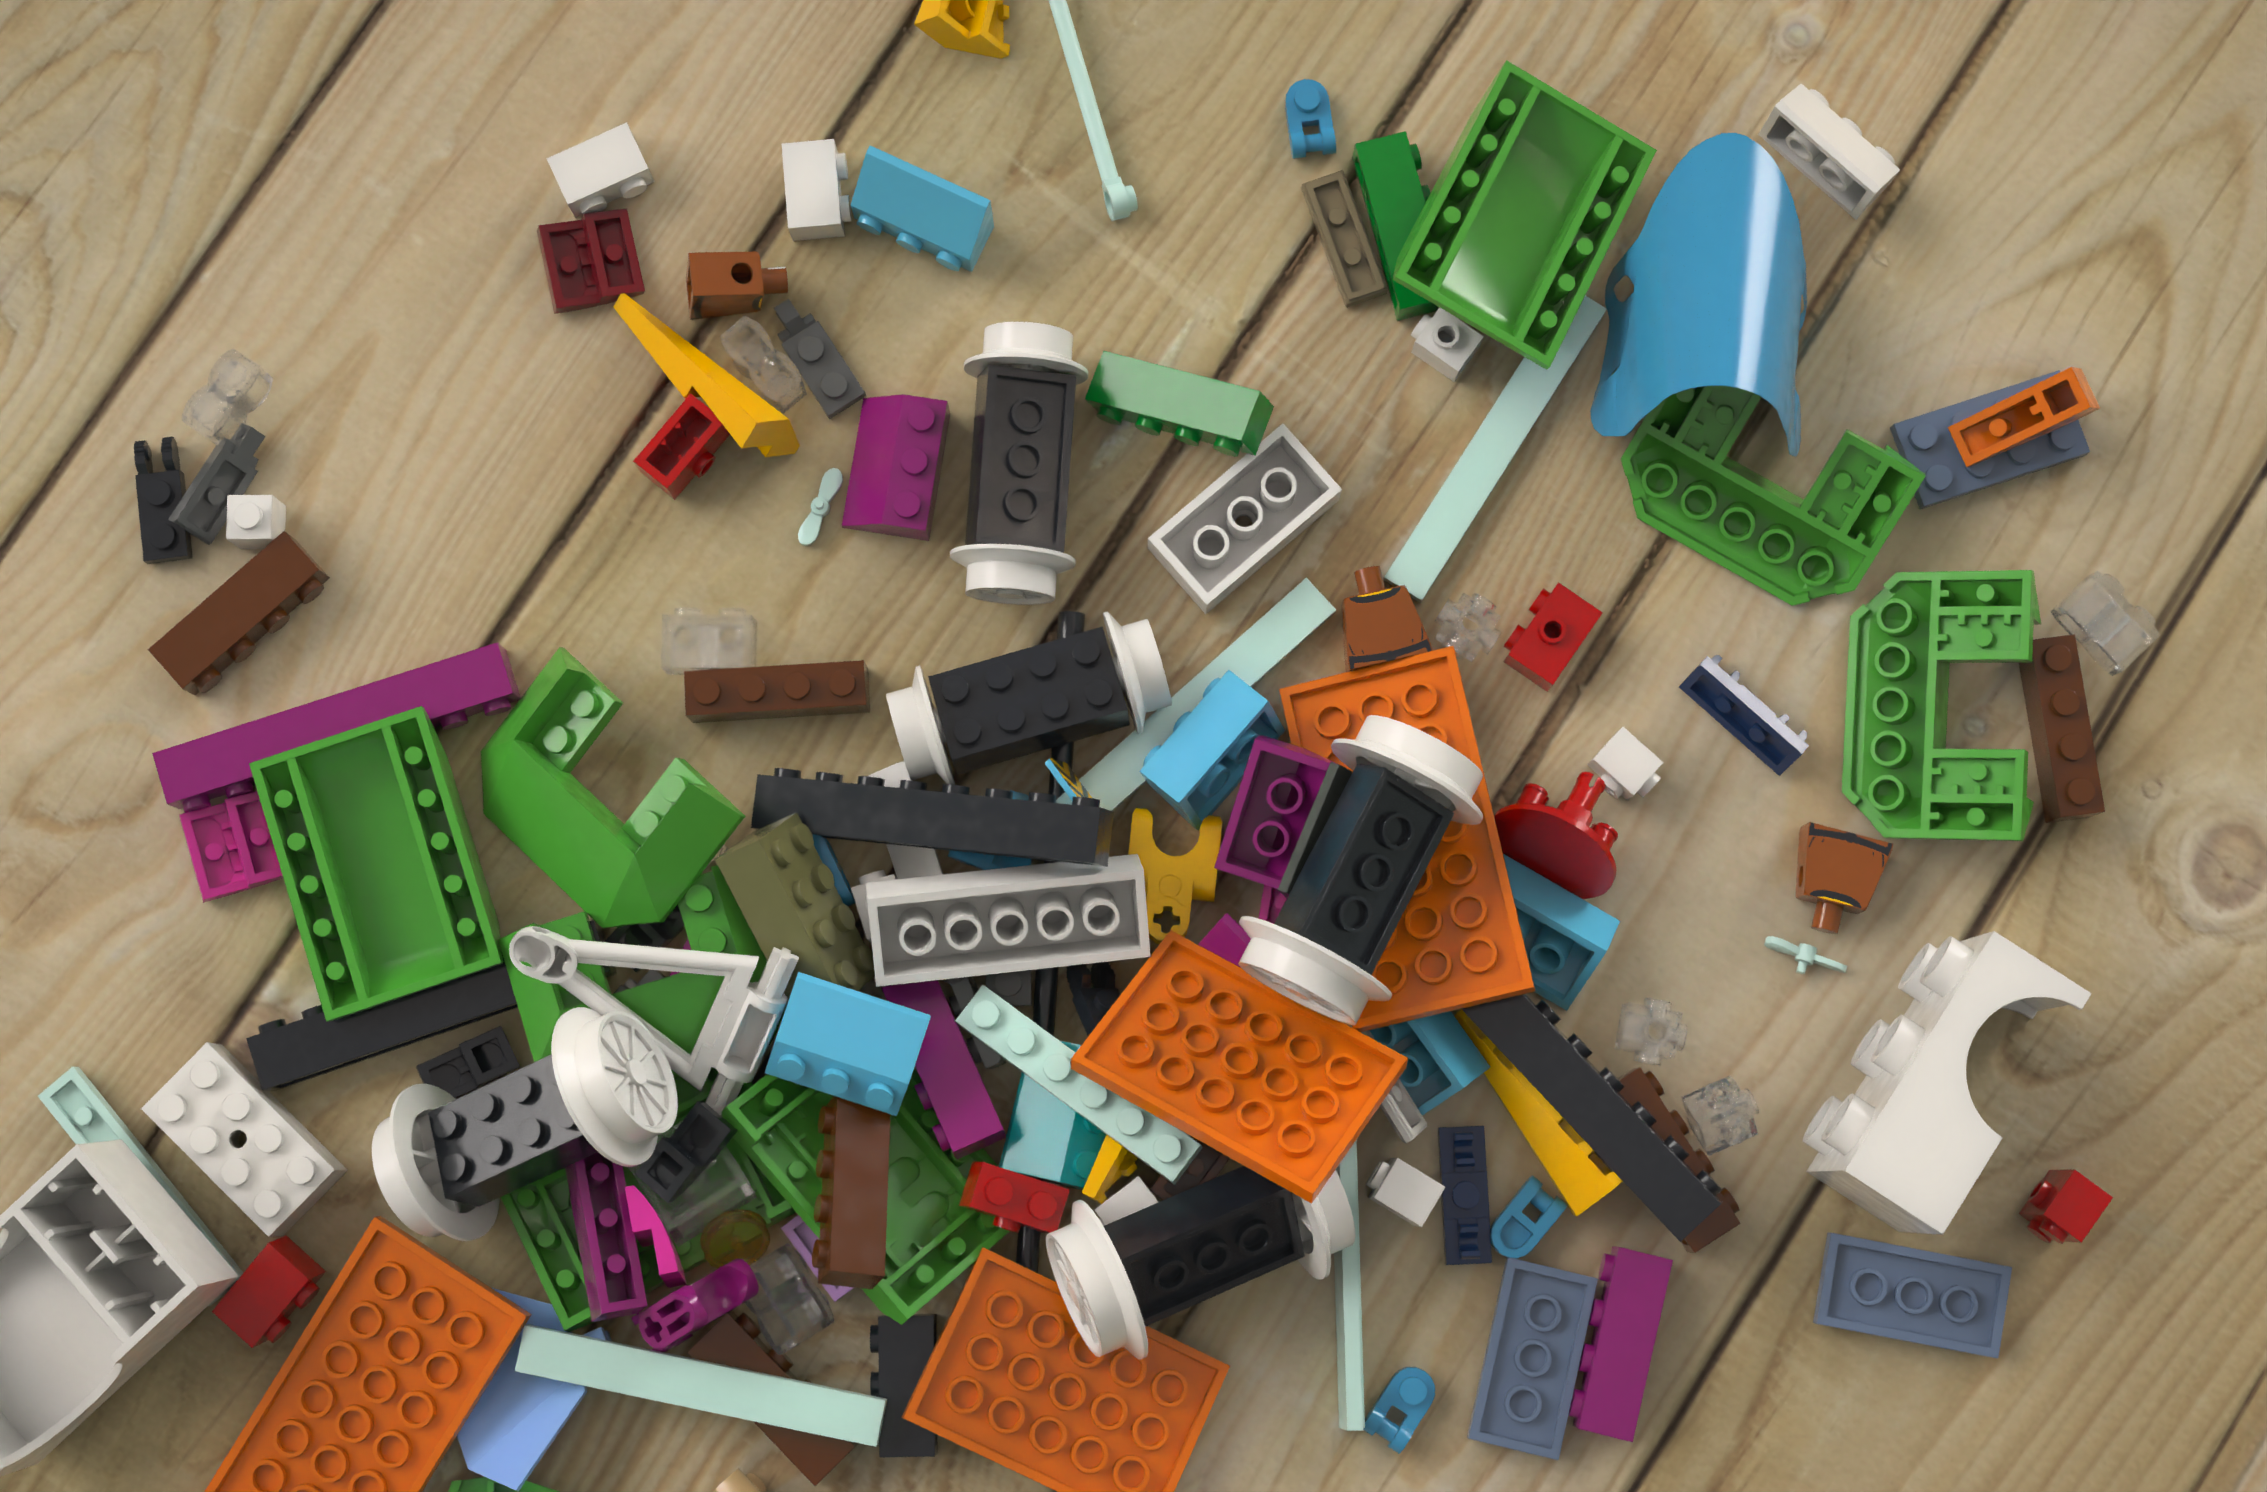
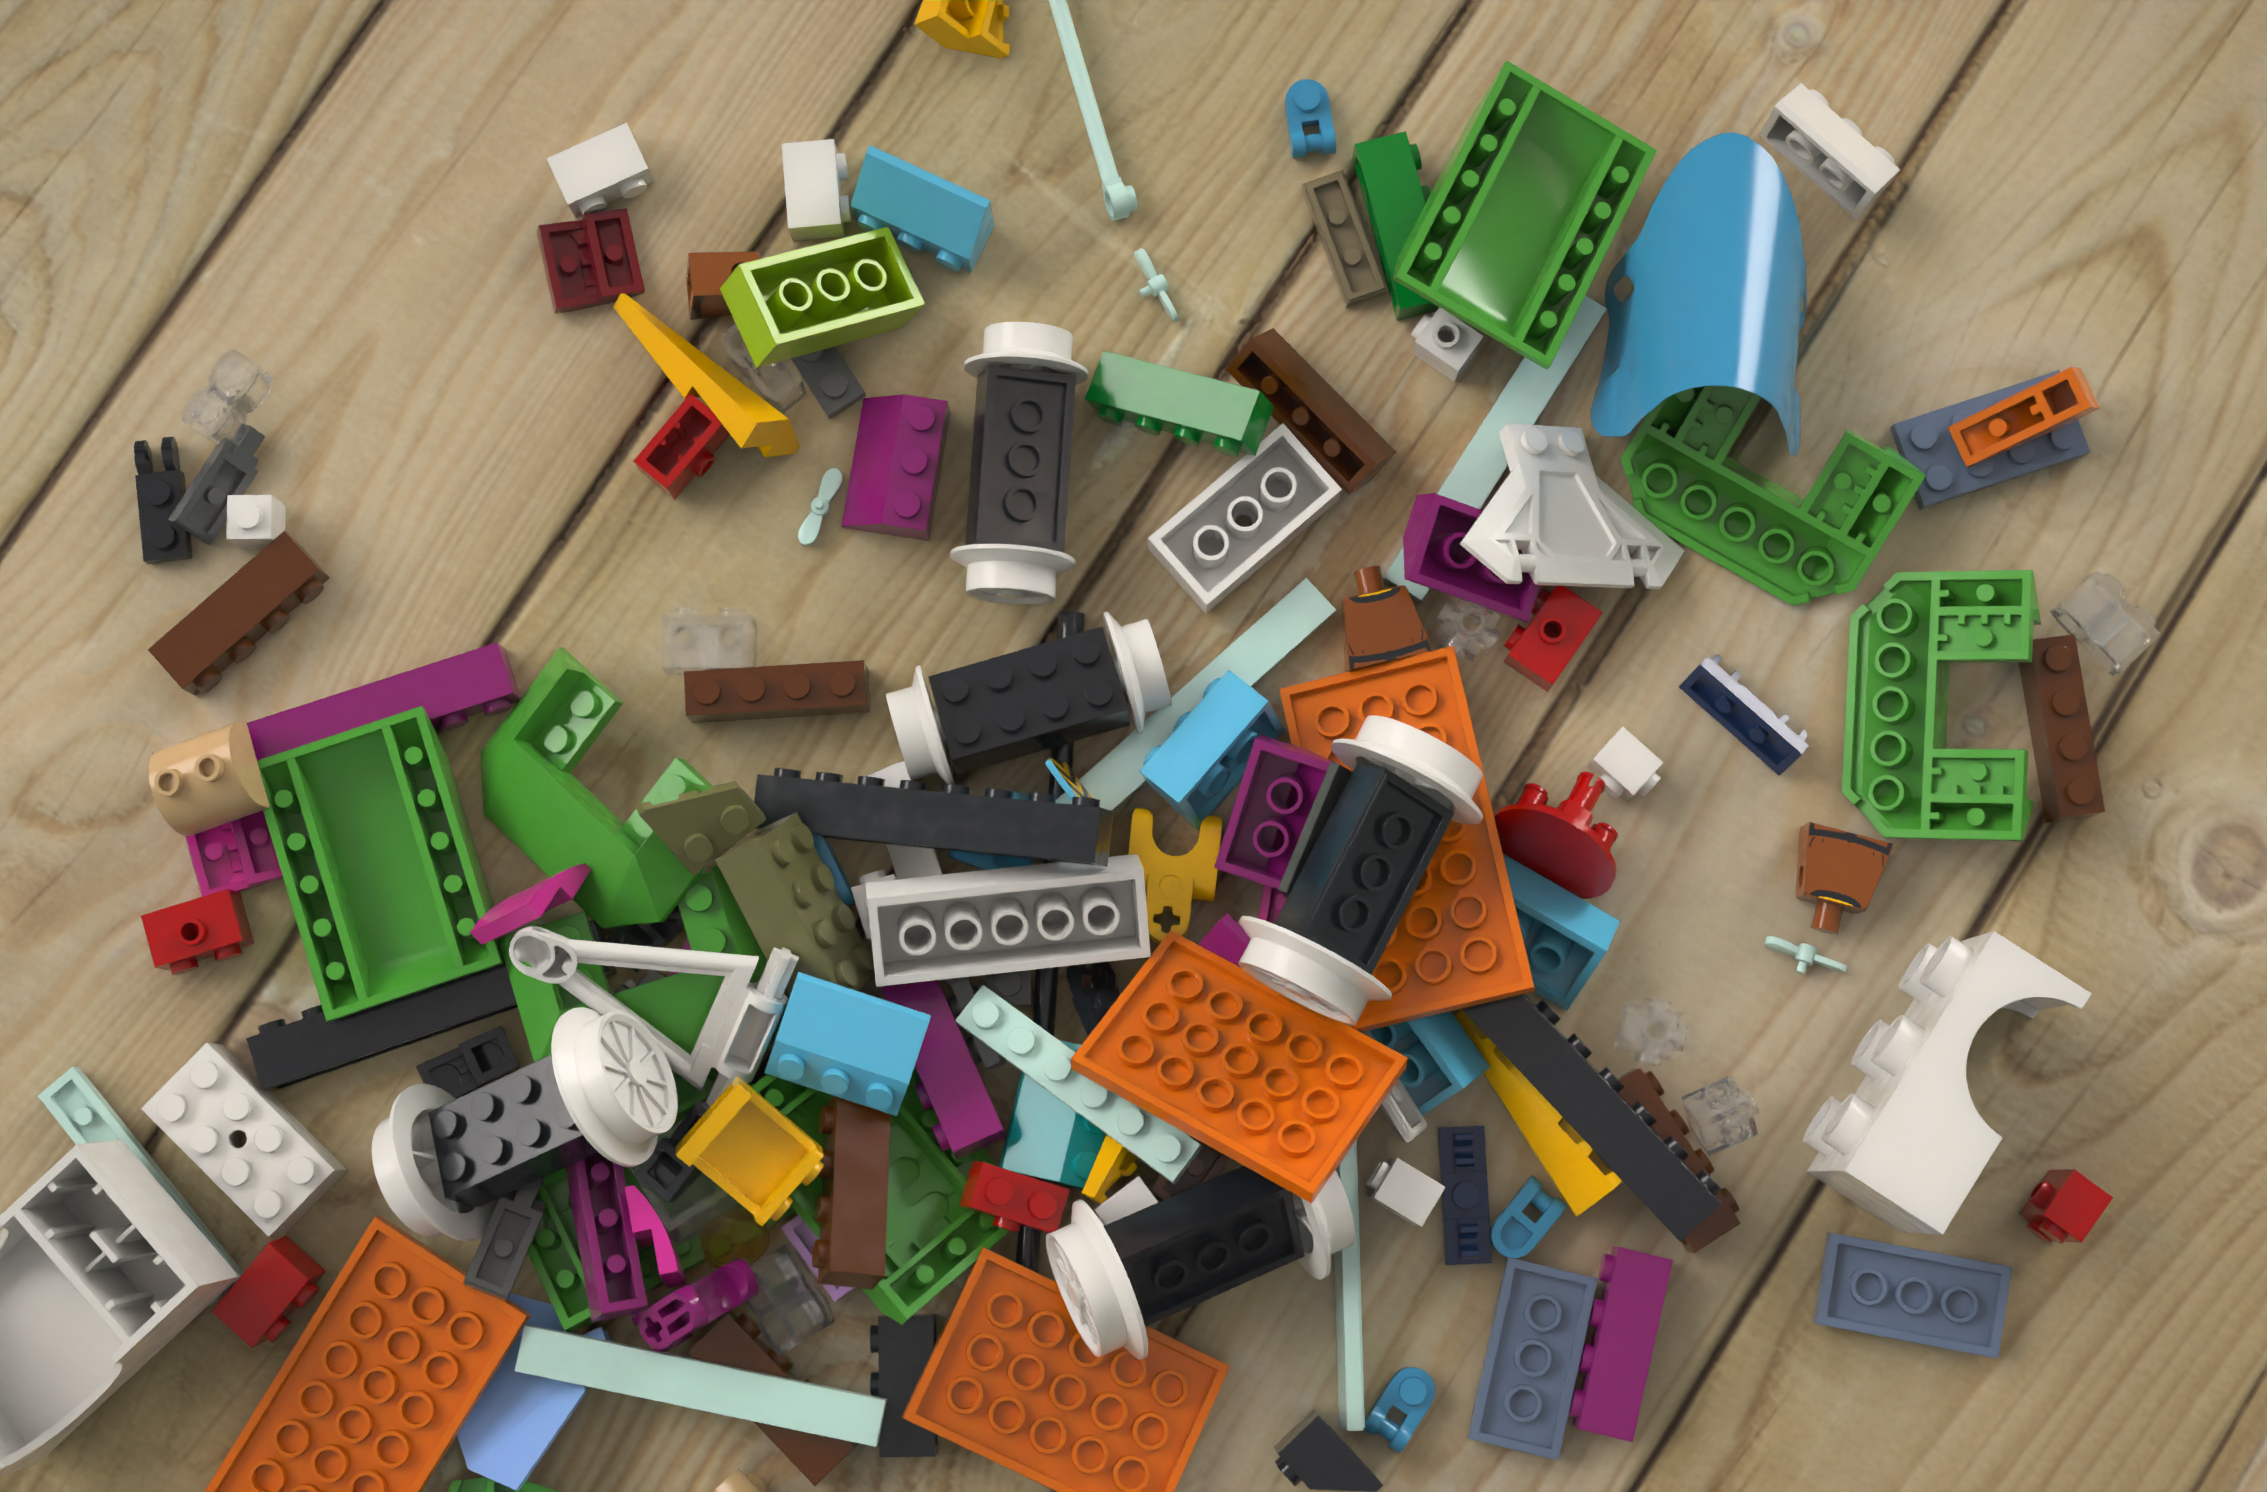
none -> red brick [141,889,255,975]
none -> tan brick [148,721,270,836]
none -> dark grey hinge [463,1177,546,1302]
none -> dark pink slope [470,863,591,945]
none -> olive wing [636,781,766,876]
none -> yellow panel [675,1076,824,1226]
none -> lime brick [720,227,925,368]
none -> light aqua piece [1134,248,1180,323]
none -> reddish brown brick [1225,328,1396,494]
none -> black slope [1274,1409,1383,1492]
none -> magenta slope [1403,493,1540,622]
none -> white plate [1460,423,1685,589]

